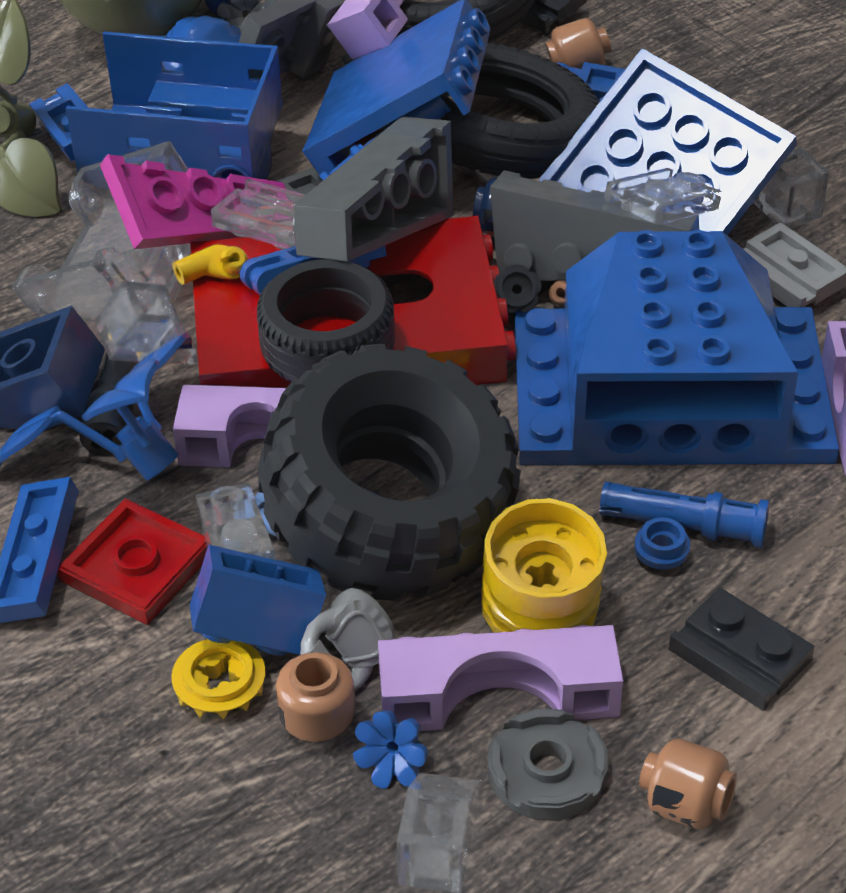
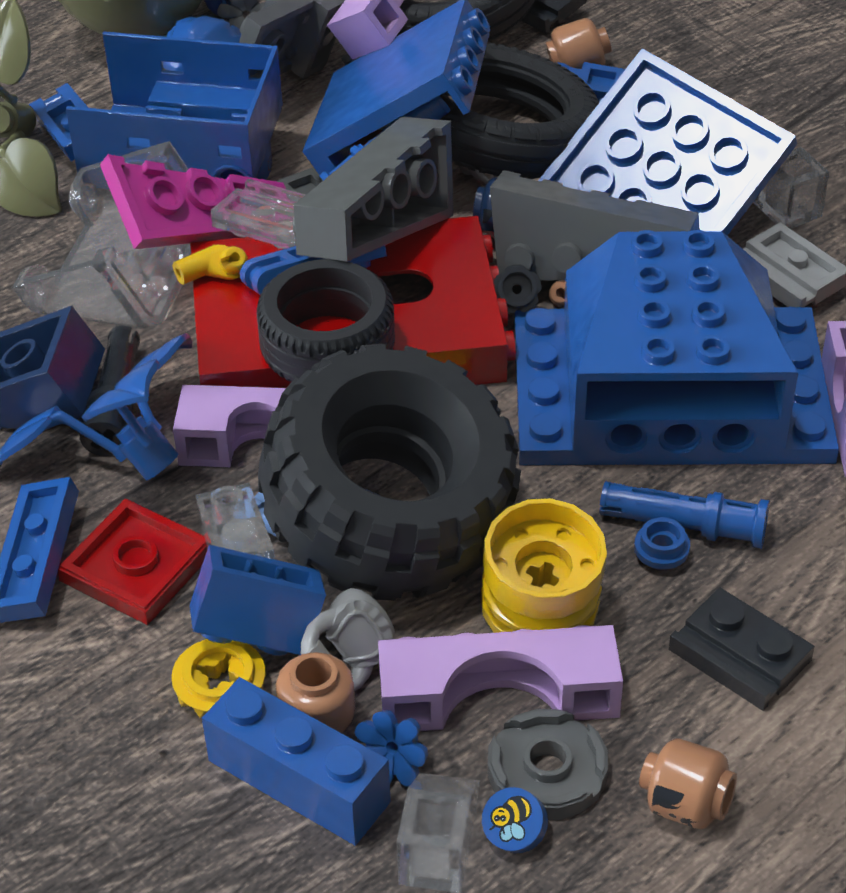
clear slope [94,281,198,365] -> none
clear plate [604,167,723,225] -> none
none -> blue brick [202,677,391,846]
none -> blue tile [482,787,548,853]

